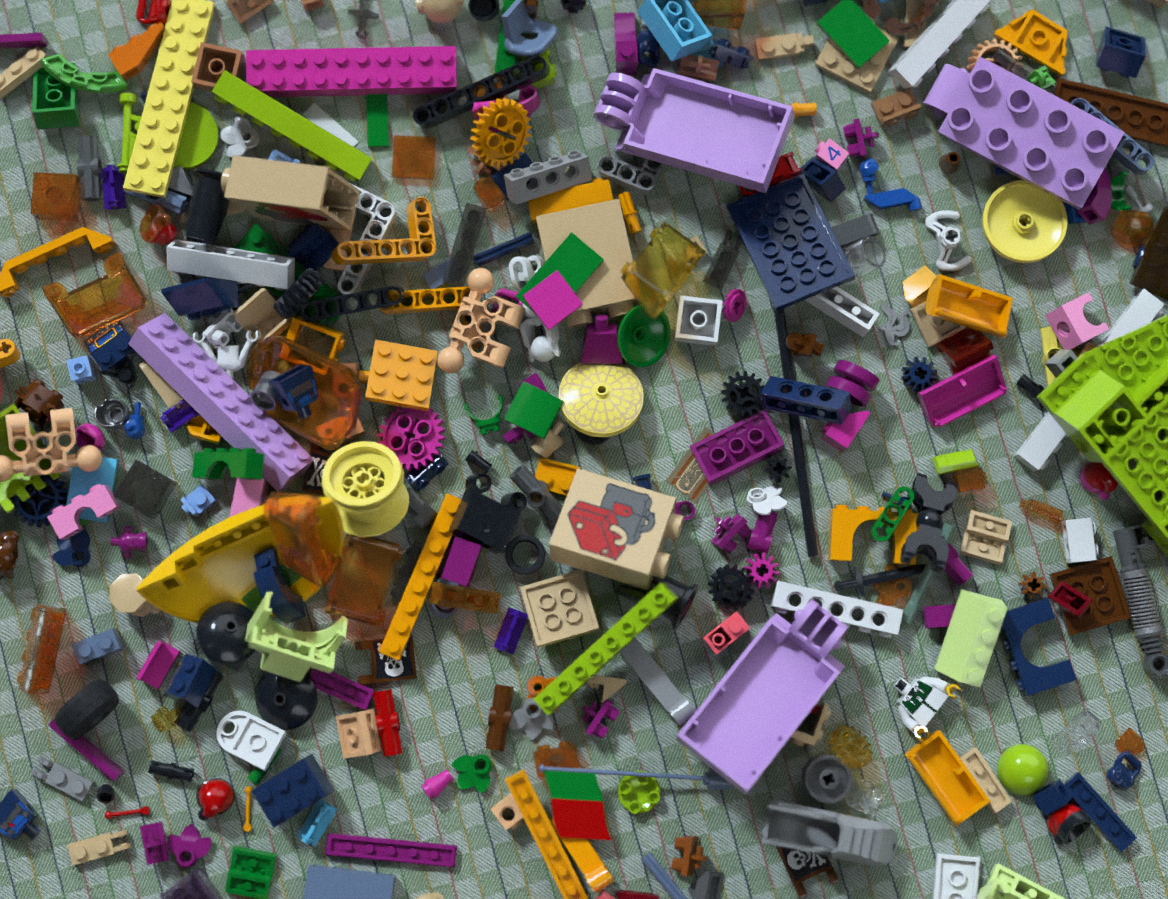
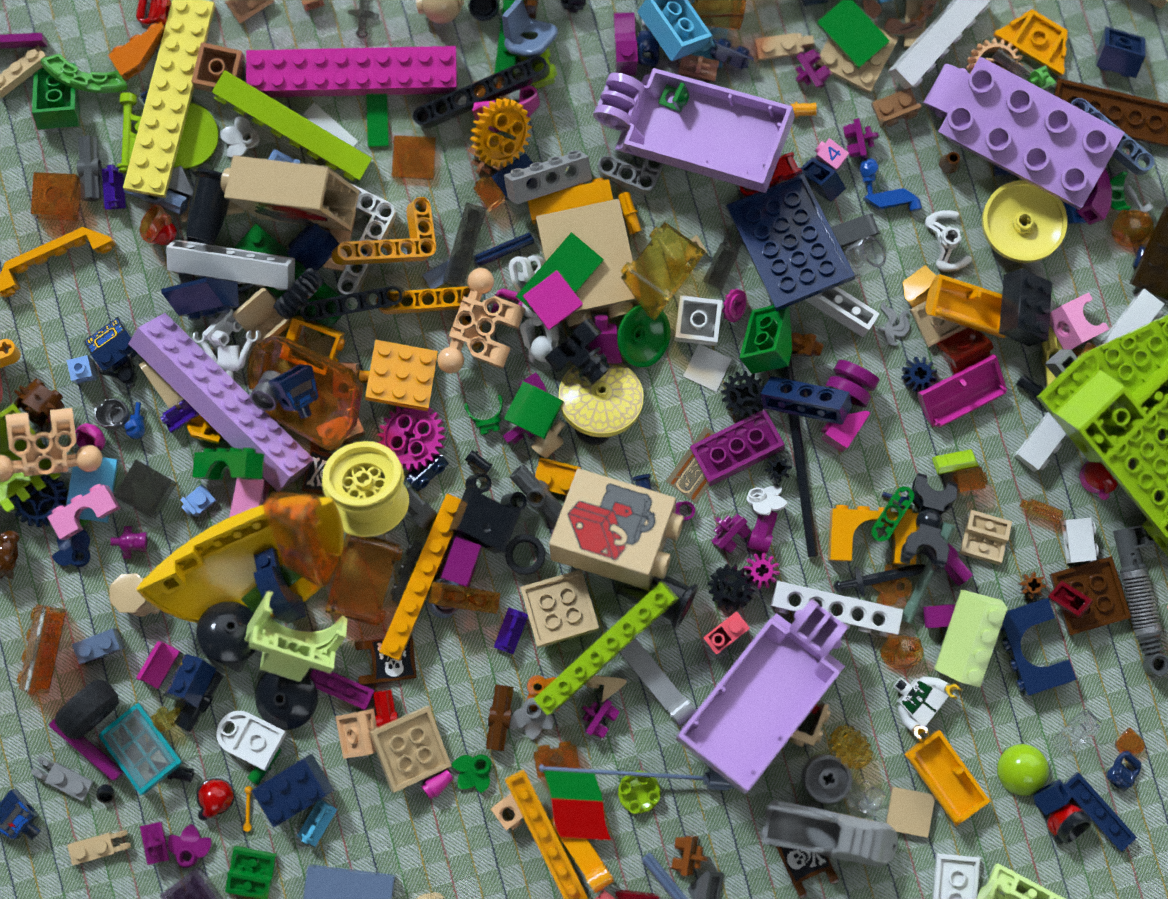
clear orange windscreen [42,252,147,338] -> none
red hinge [105,806,150,820] -> none
magenta tile [326,833,457,868] -> none
tan plate [960,747,1012,814] -> none
none -> clear piece [98,702,183,796]
none -> tan plate [369,706,451,793]
none -> black beam [545,318,611,386]
none -> green bracket [658,82,689,112]
none -> white sticker [683,344,732,392]
none -> green slope [739,305,792,374]
none -> magenta hips [795,49,833,88]
none -> clear orange dish [881,634,923,669]
none -> tan tile [886,786,935,838]
none -> black brick [999,268,1052,347]

